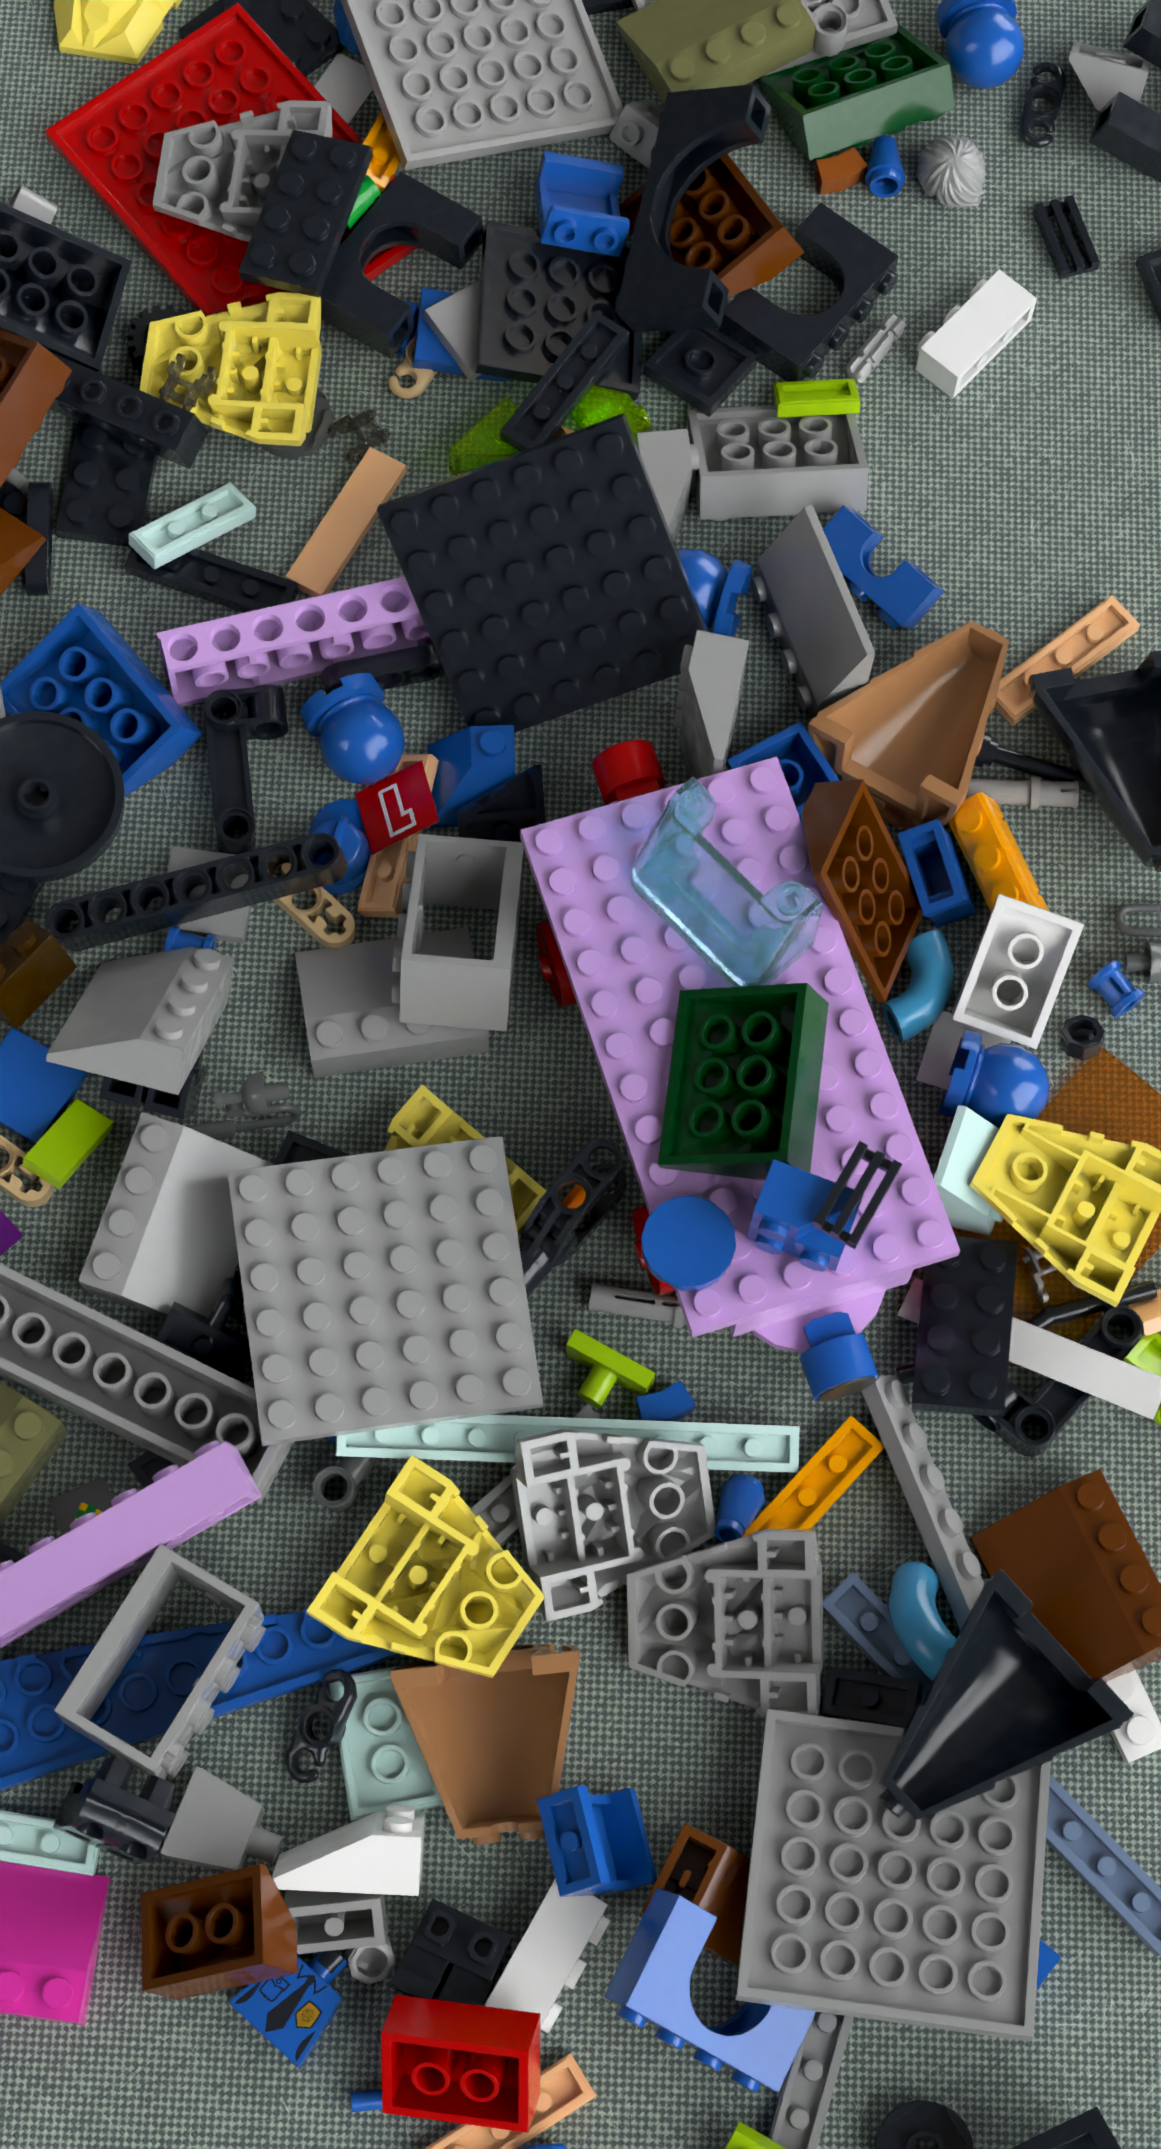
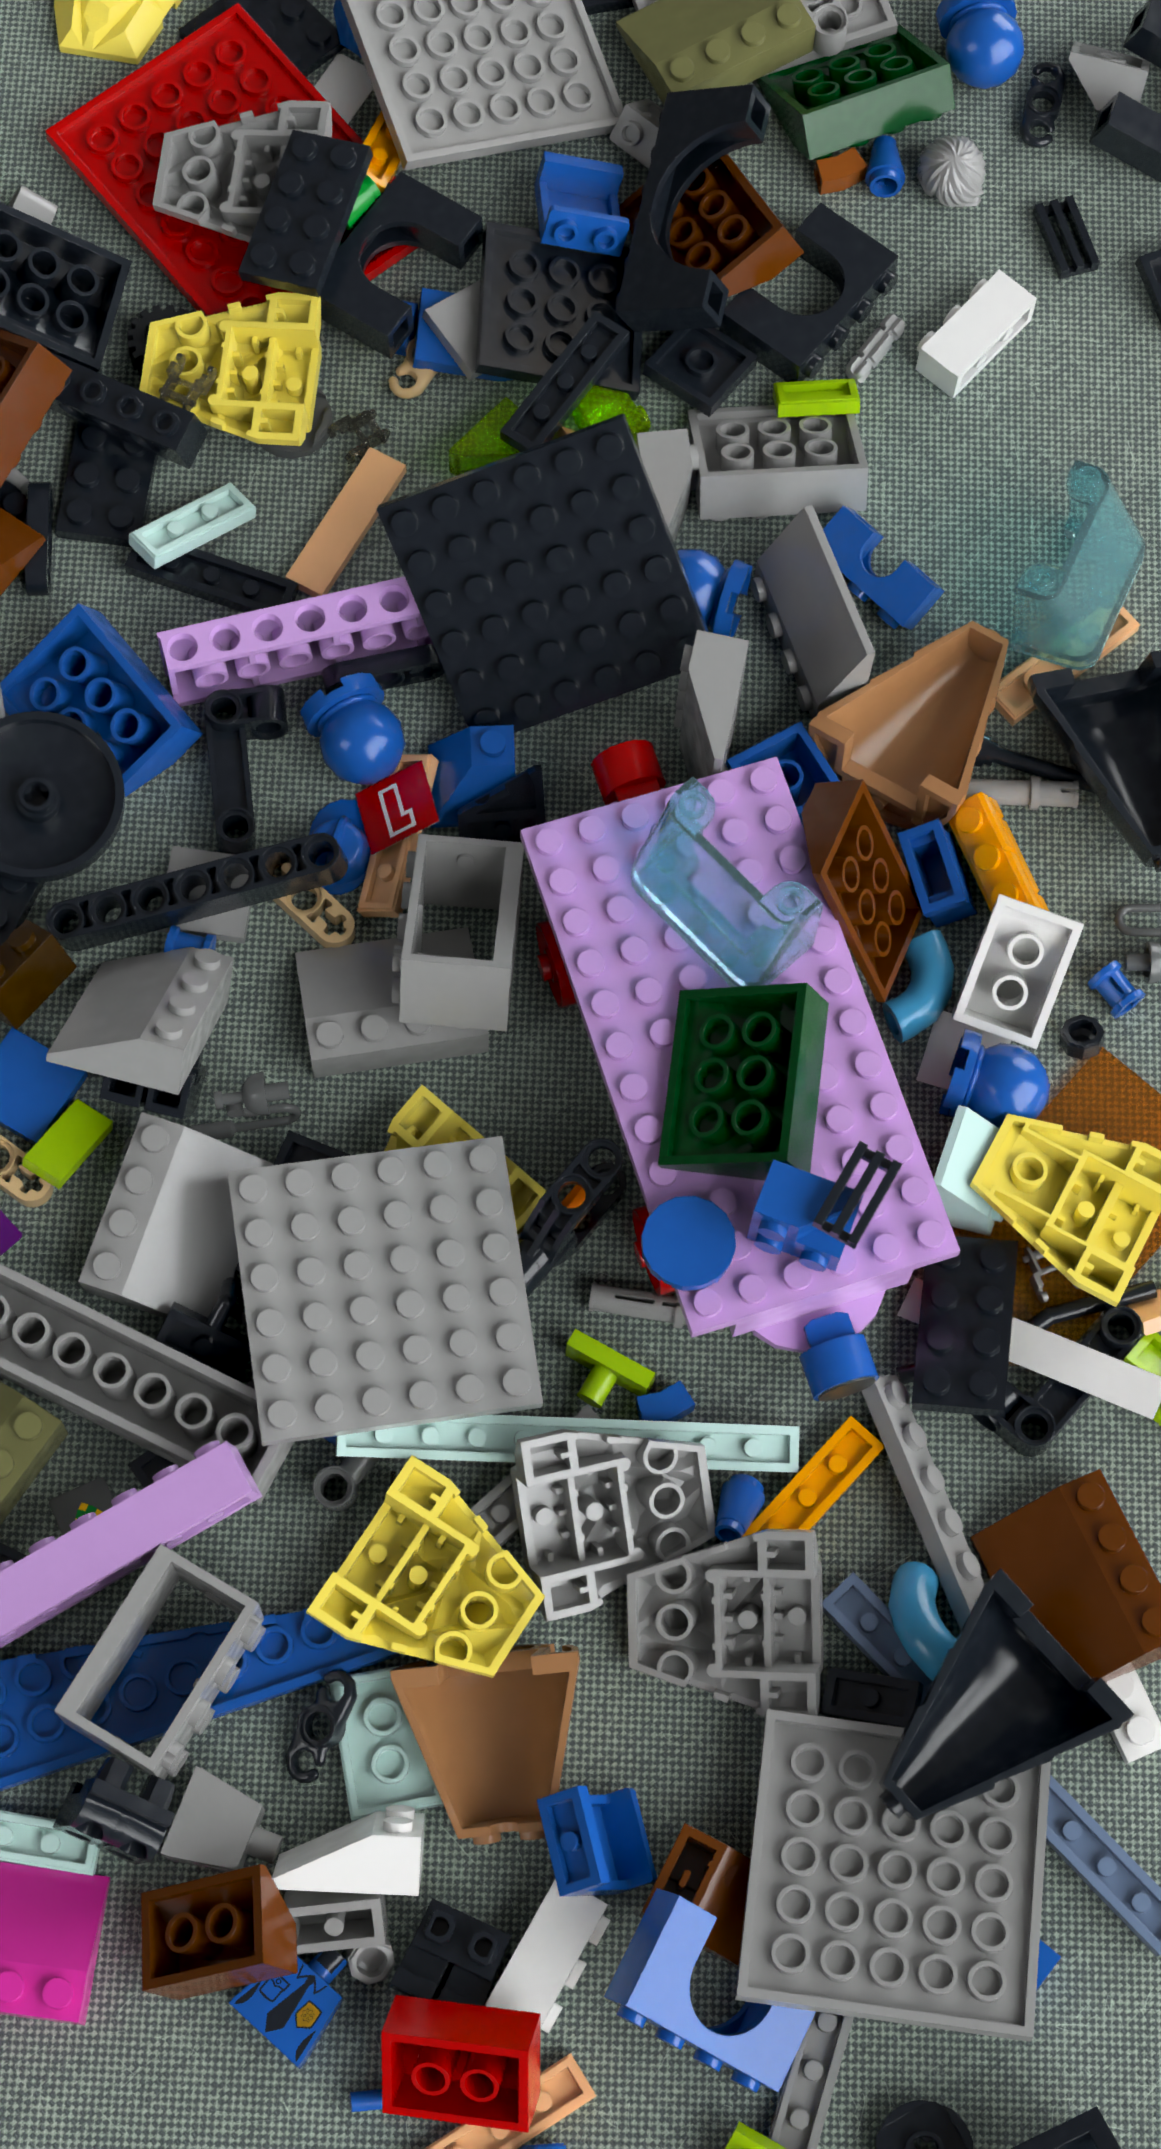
none -> clear light blue windscreen [1011,460,1145,670]

